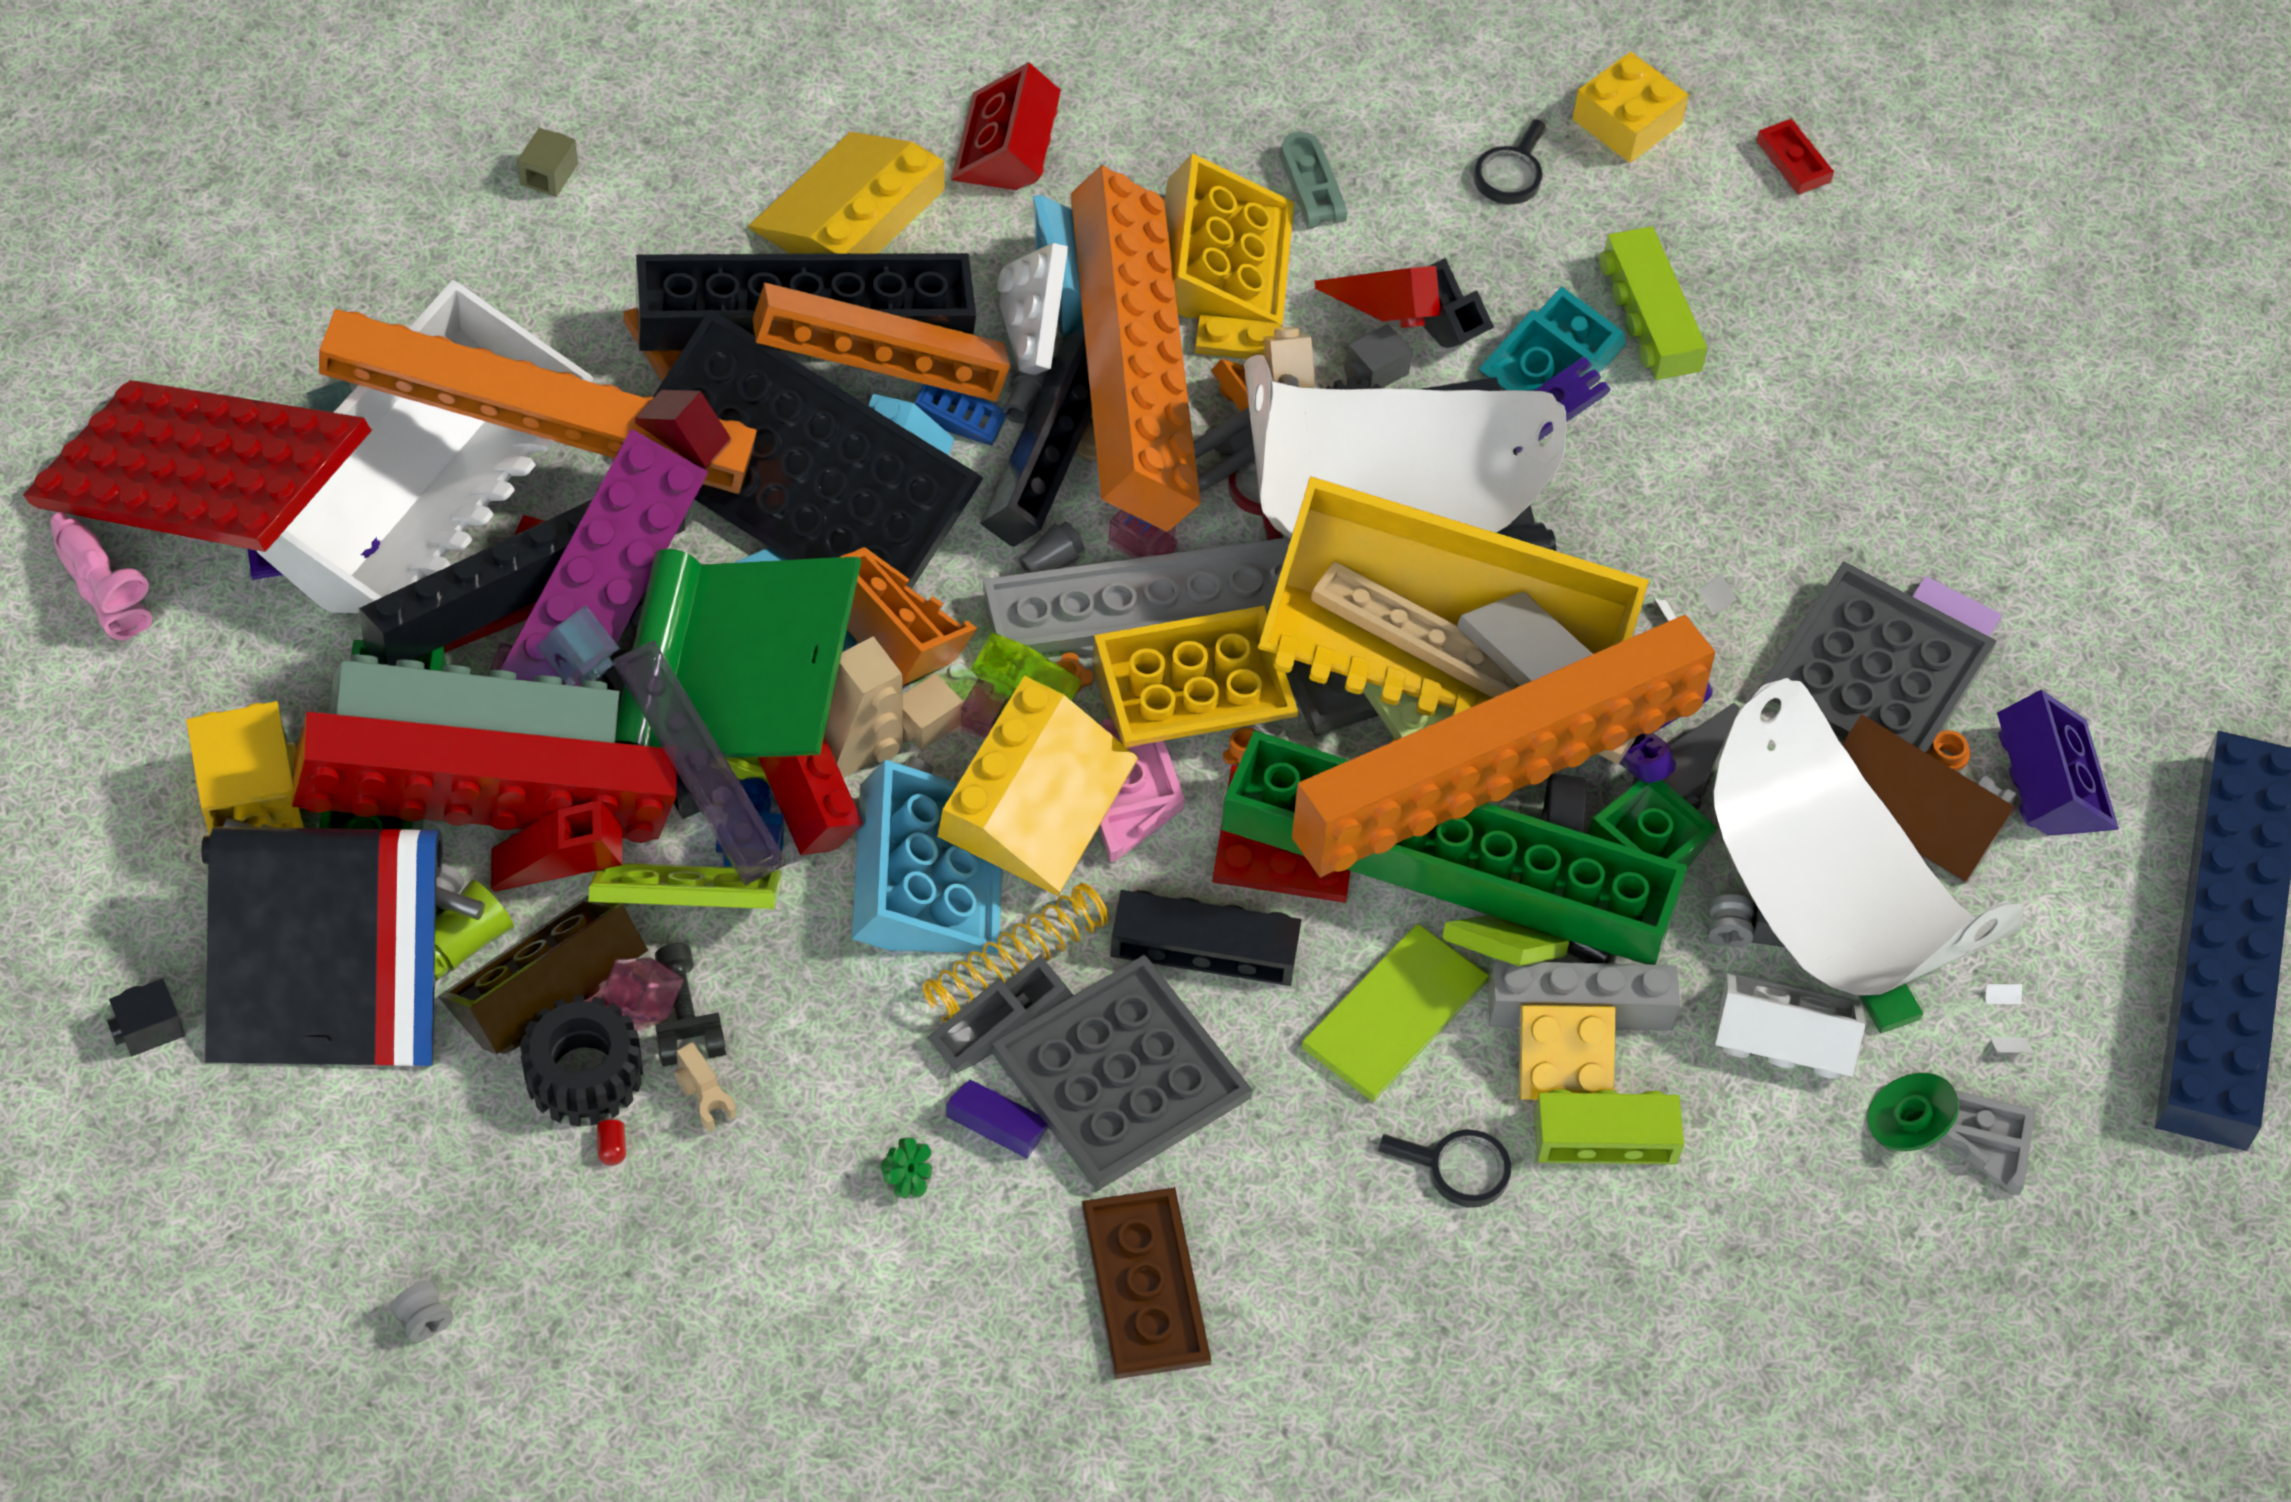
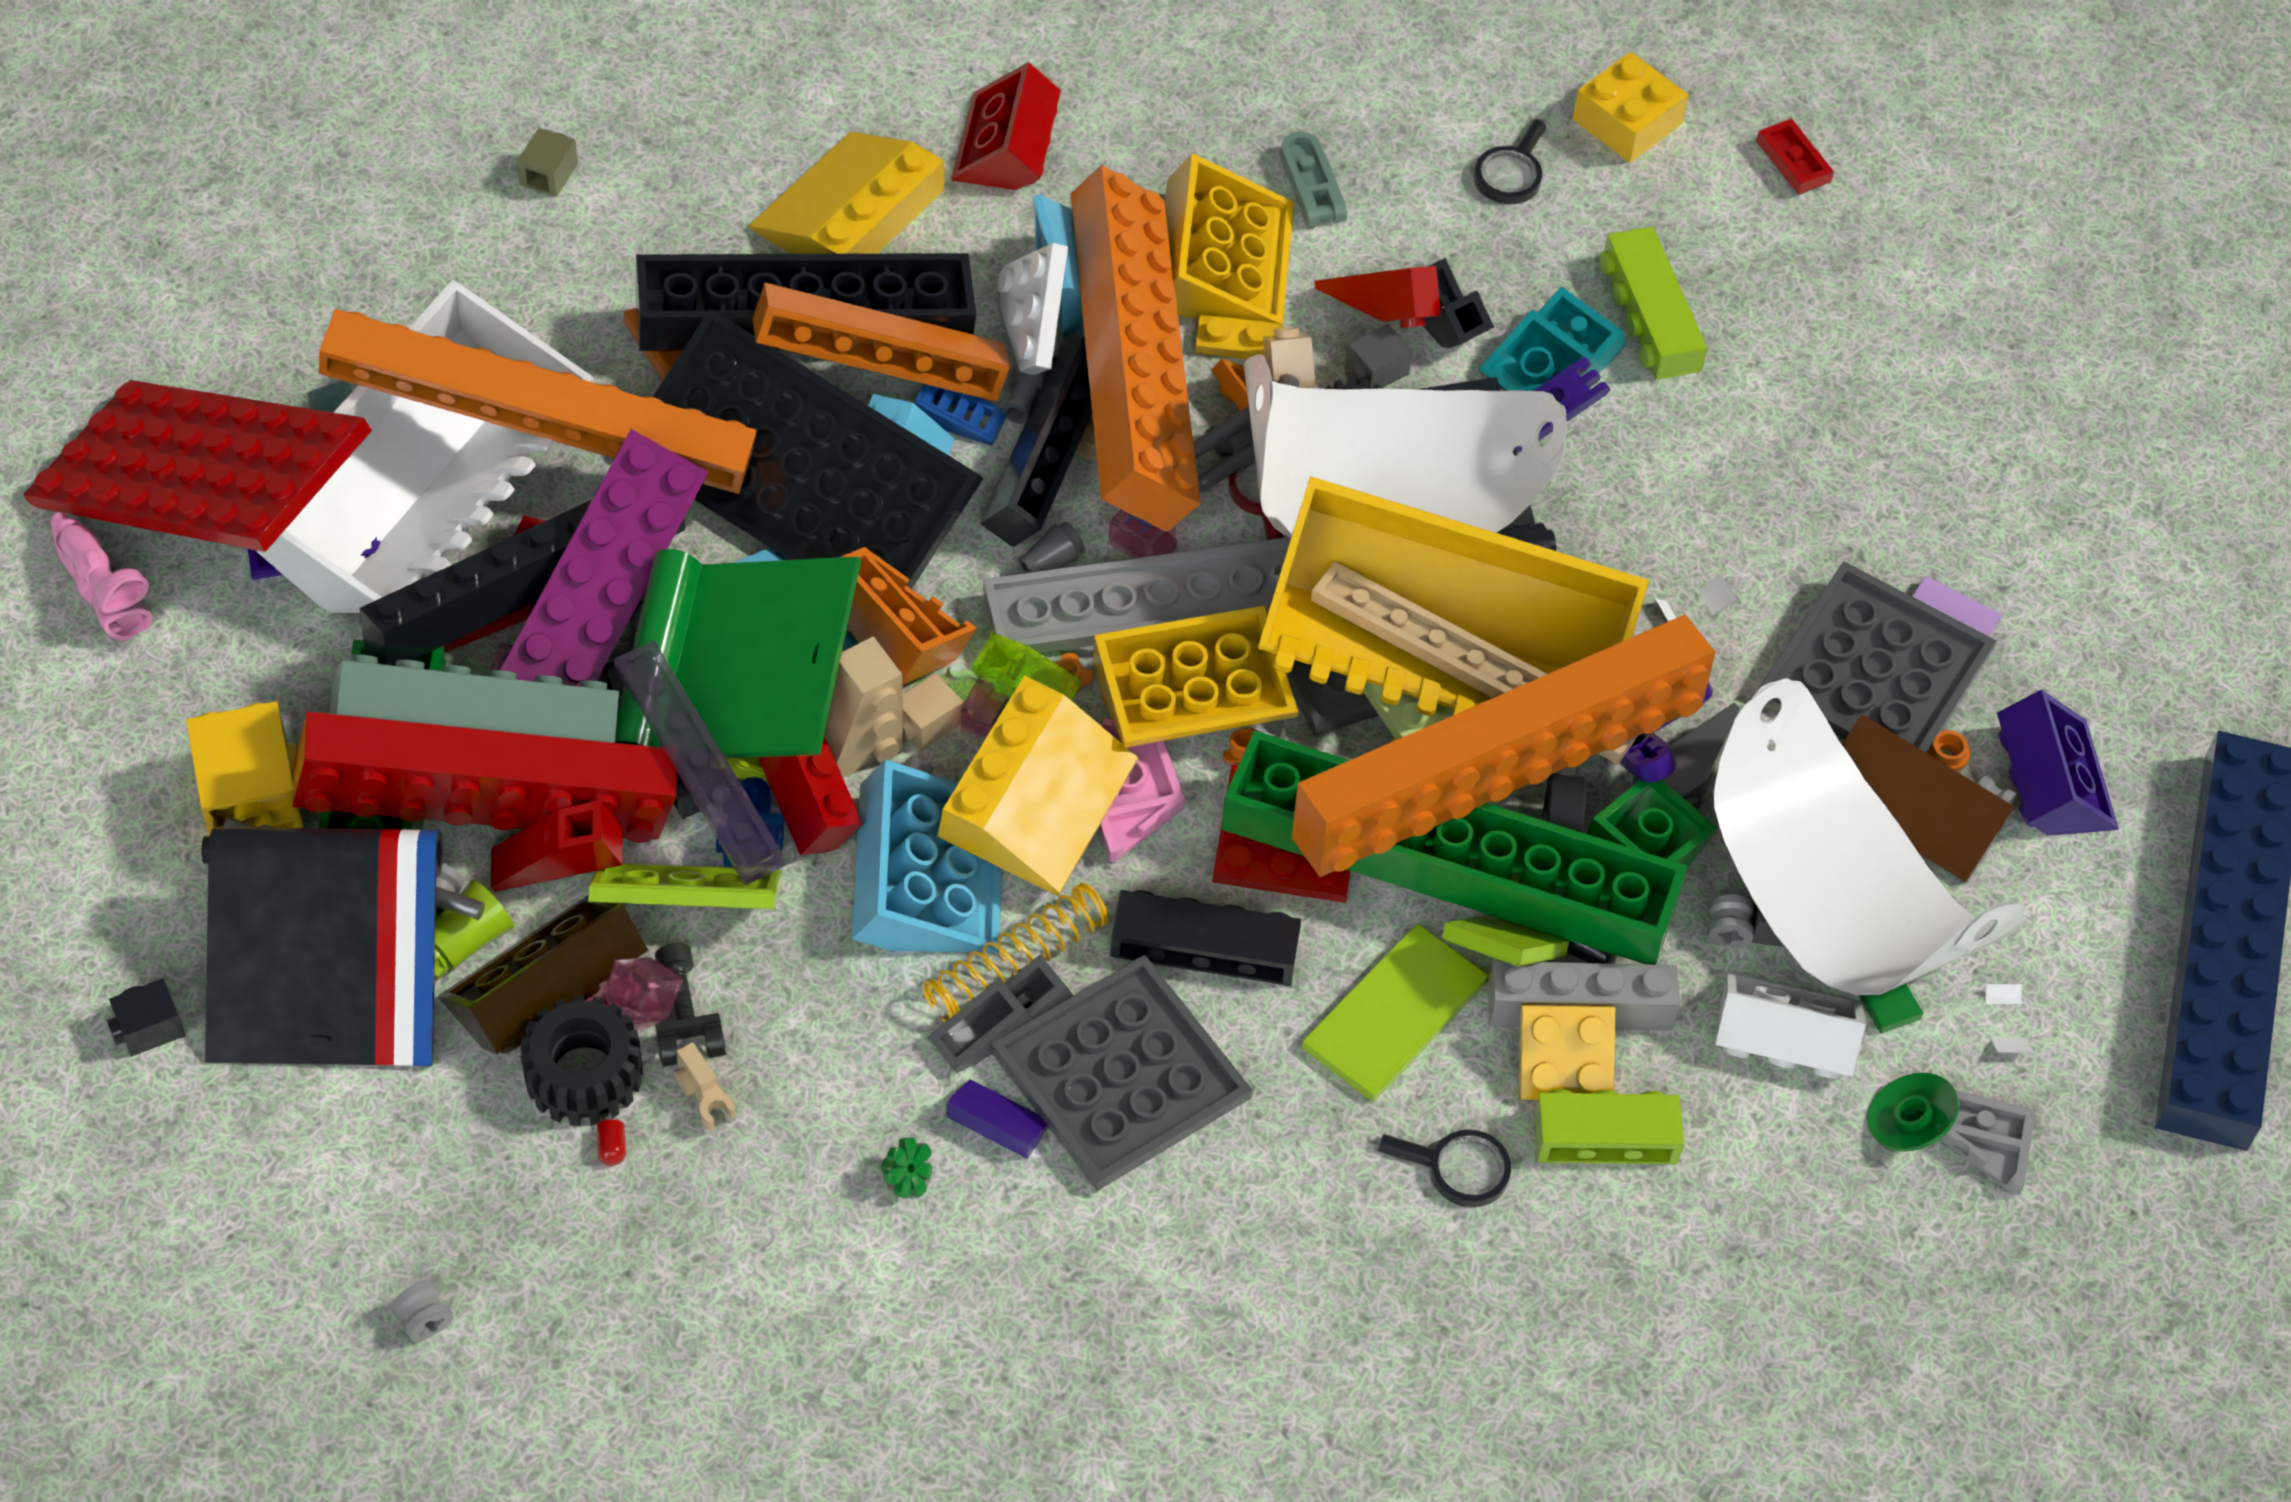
clear light blue brick [537,605,619,686] -> none
dark red slope [634,390,731,470] -> none
reddish brown tile [1081,1187,1212,1380] -> none
light grey tile [1457,591,1592,686] -> none

